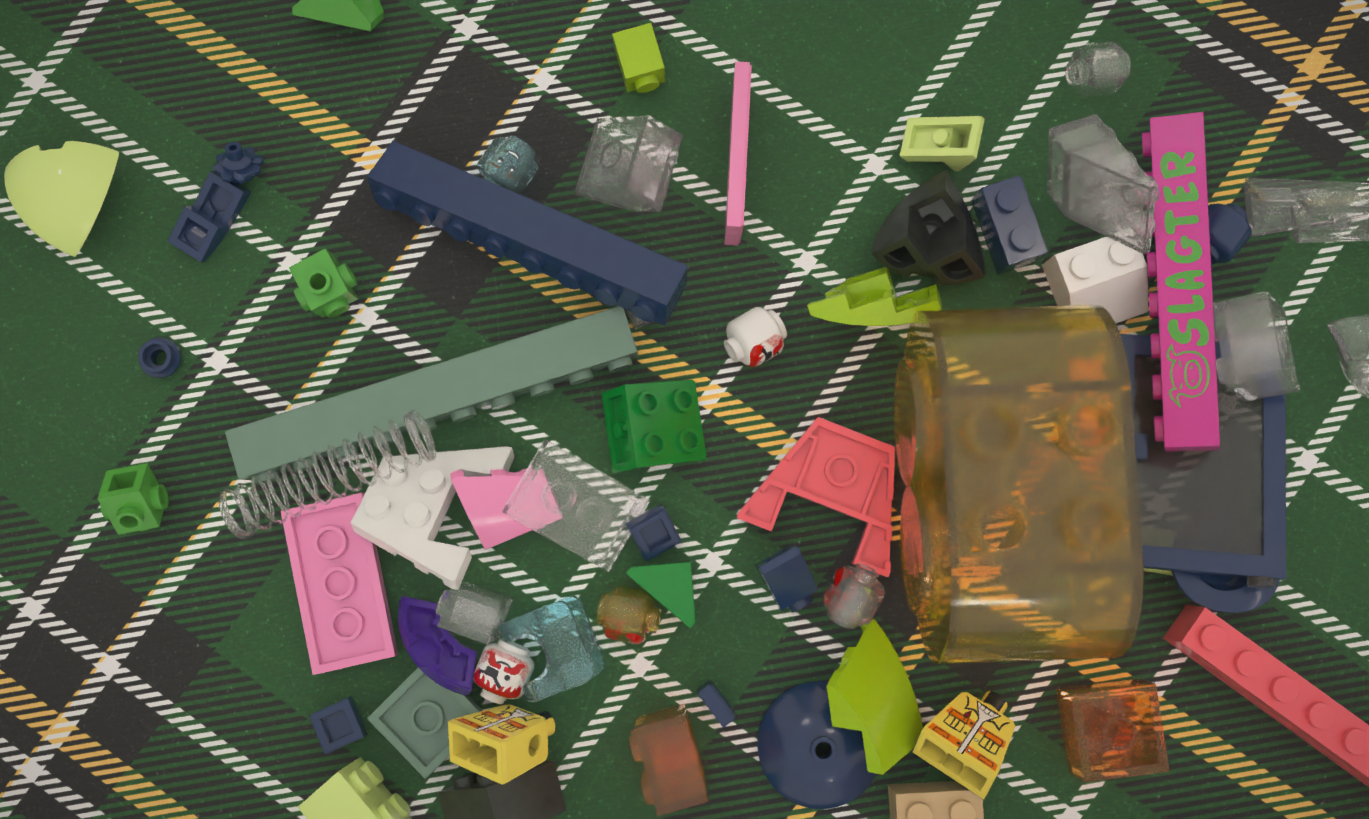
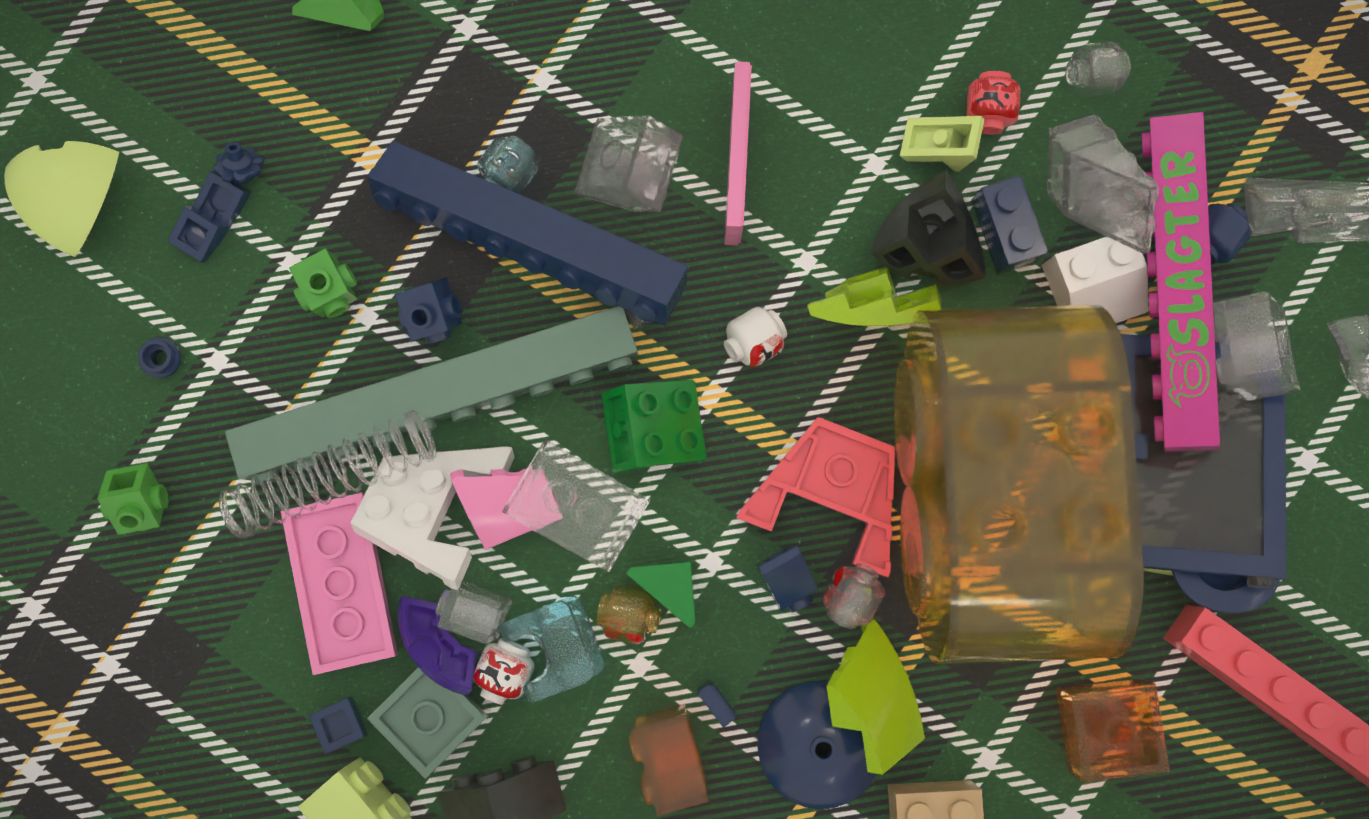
light yellow torso [448,705,555,785] -> none
lime brick [612,23,665,93] -> none
dark blue tile [625,504,682,562] -> none
light yellow torso [913,691,1015,799] -> none
none -> dark blue brick [395,277,463,344]
none -> head [966,71,1021,135]

